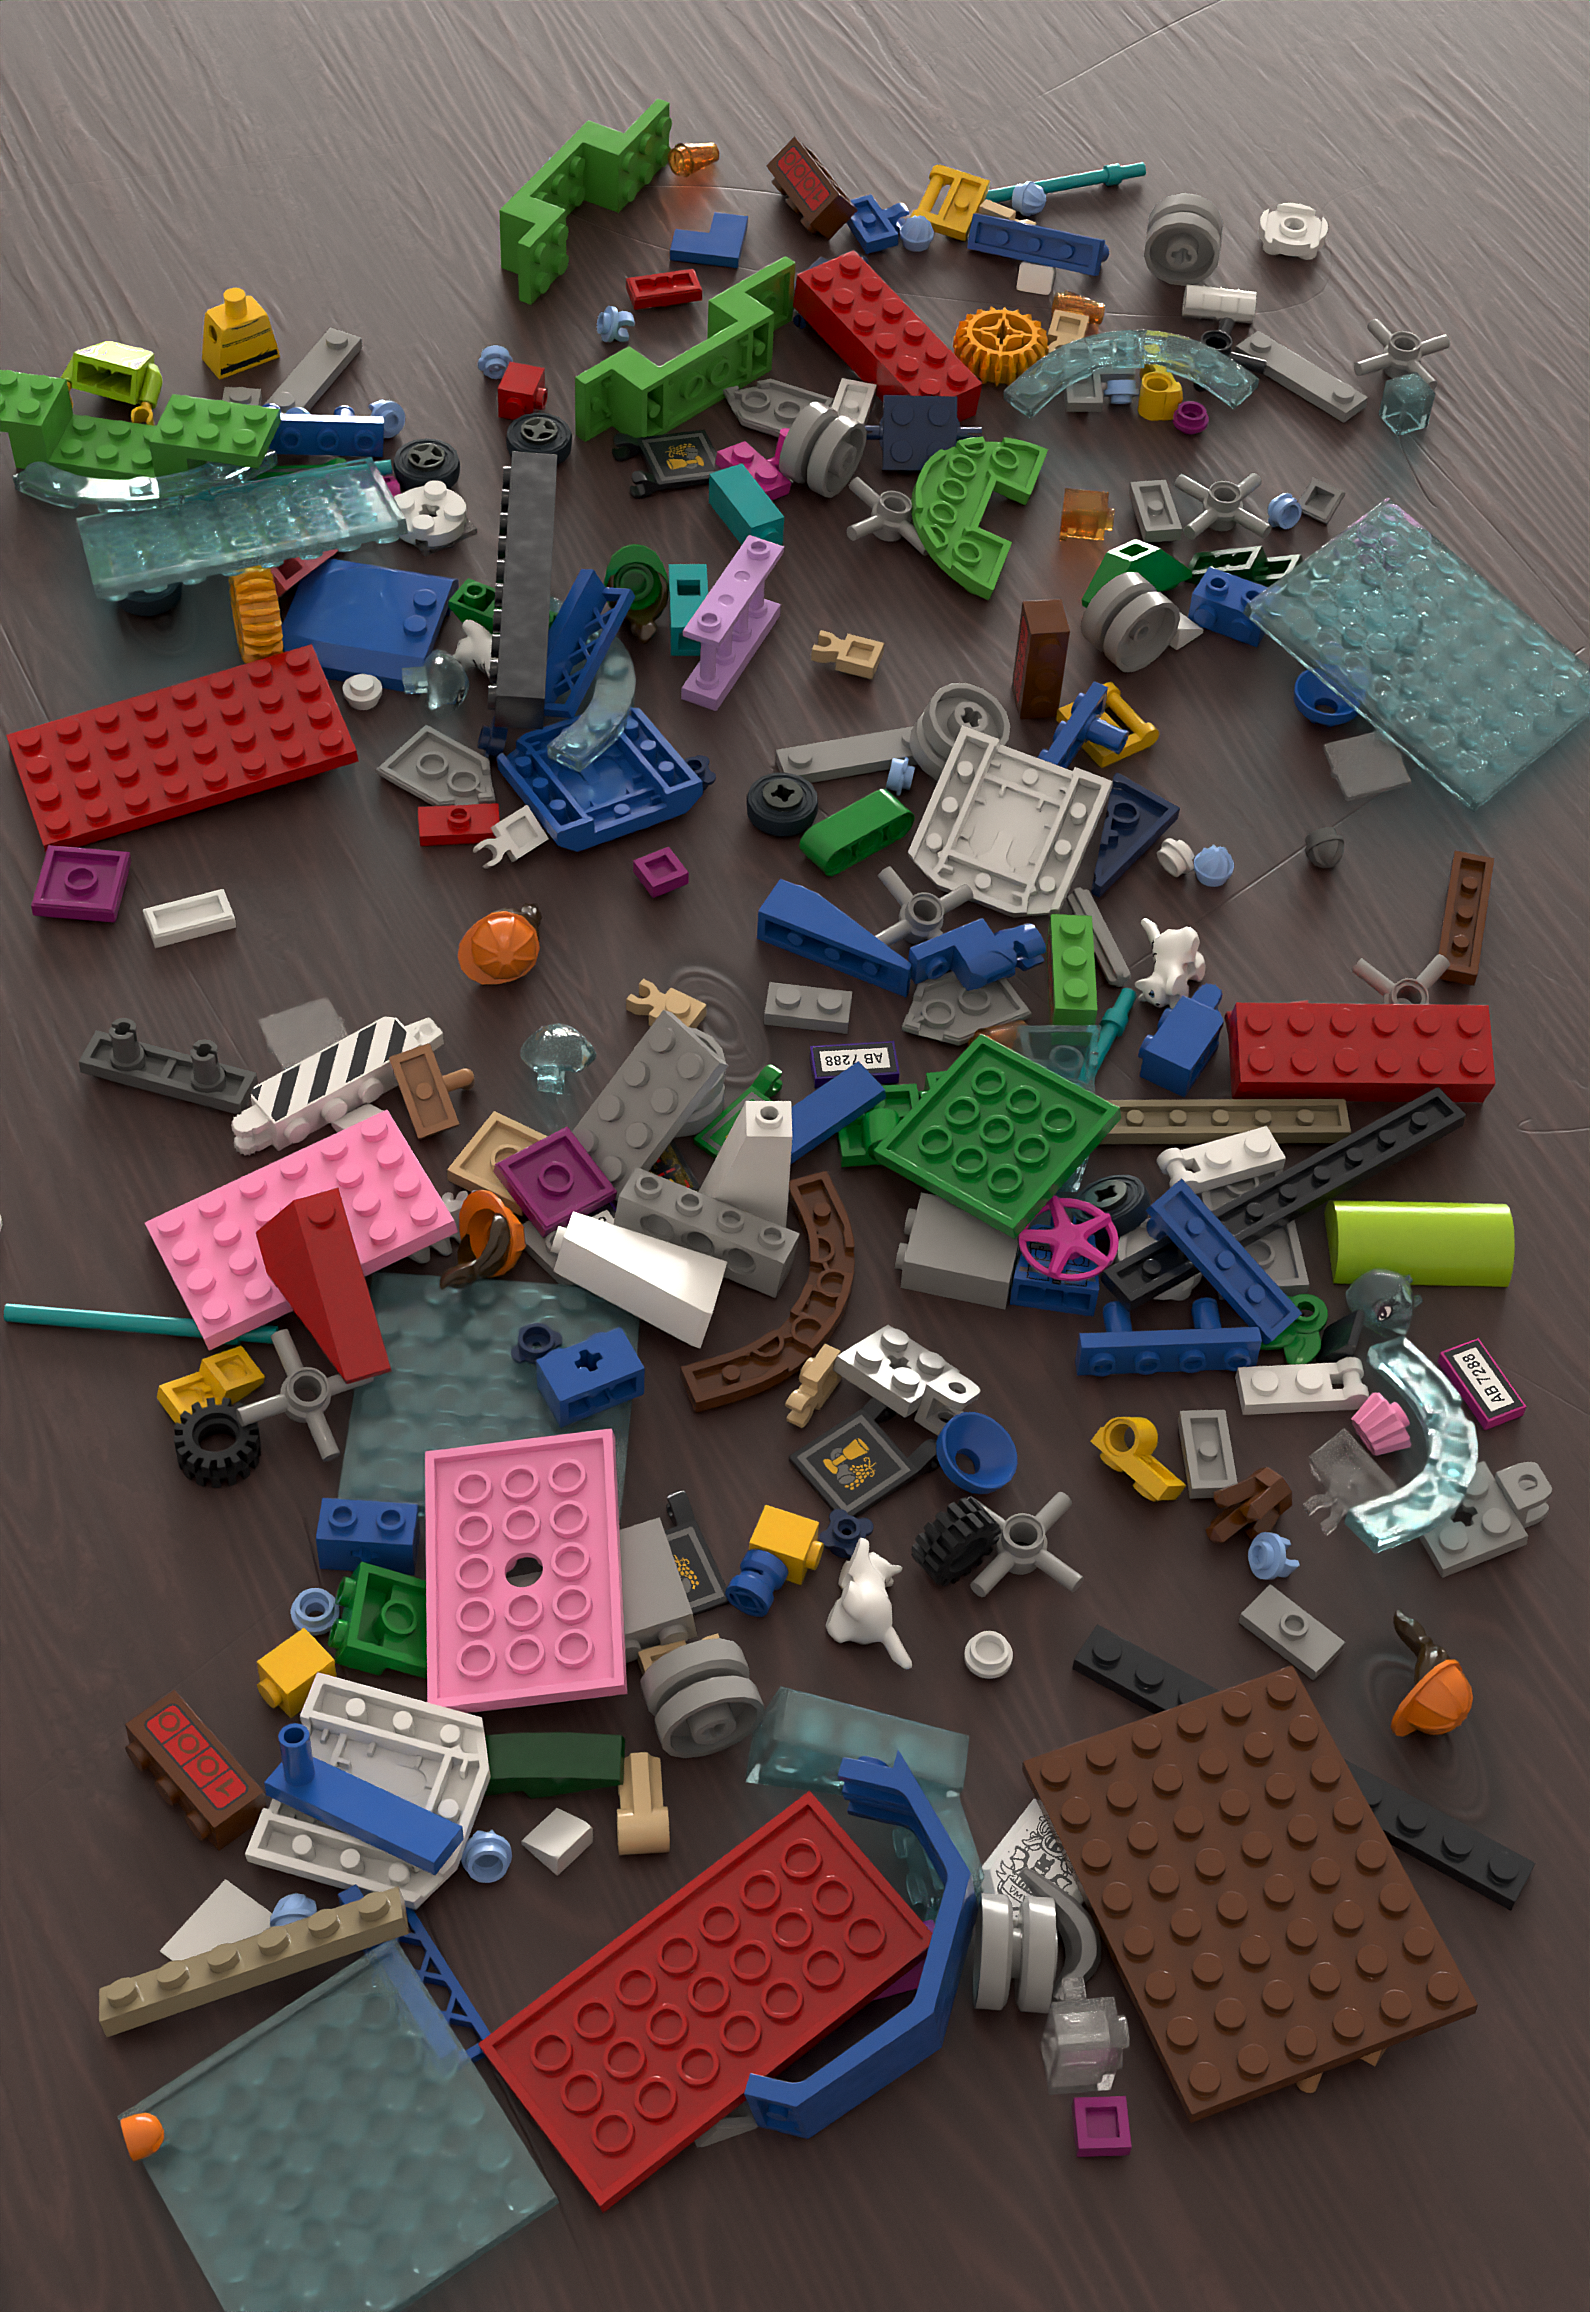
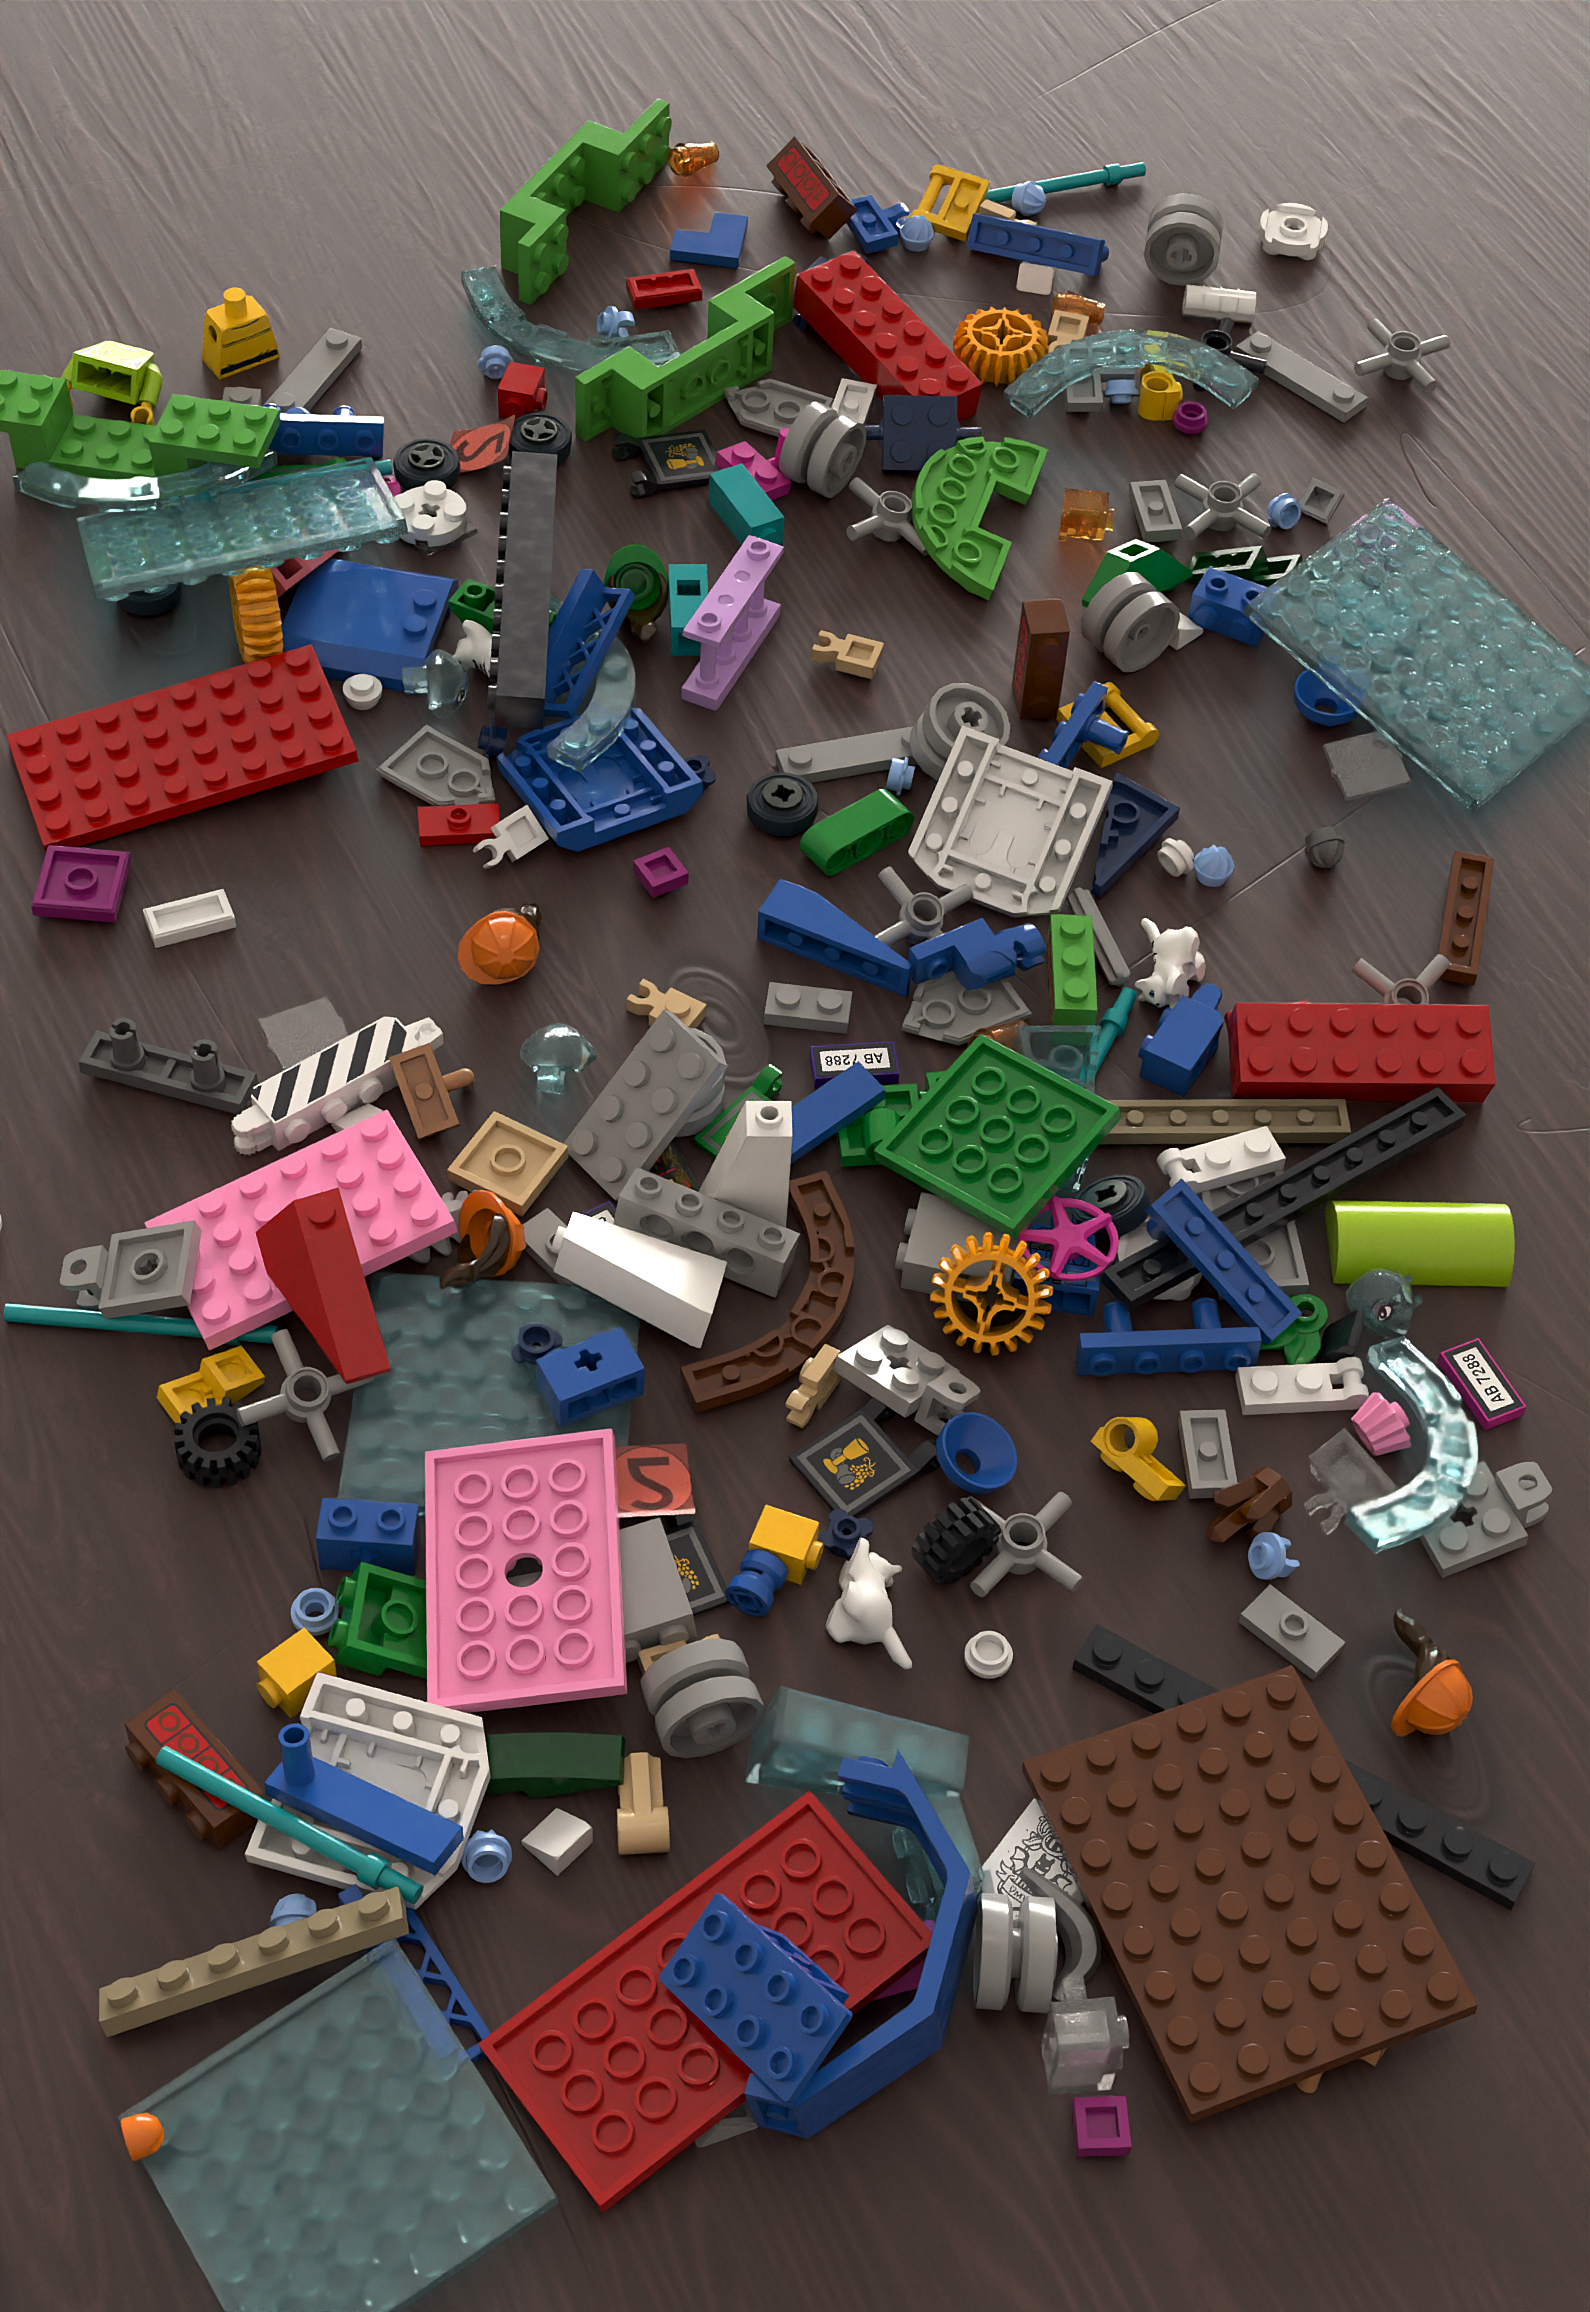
white sticker [160,1879,272,1961] -> none
light blue plate [368,399,405,438] -> none
magenta plate [493,1127,617,1238] -> none
clear light blue brick [1378,372,1435,436] -> none
none -> light grey plate [60,1220,202,1319]
none -> teal bar [156,1746,424,1904]
none -> clear red sticker [450,415,515,472]
none -> clear light blue plate [461,266,679,371]
none -> clear red sticker [615,1444,695,1518]
none -> blue bracket [660,1893,852,2104]
none -> light orange gear [930,1232,1053,1355]

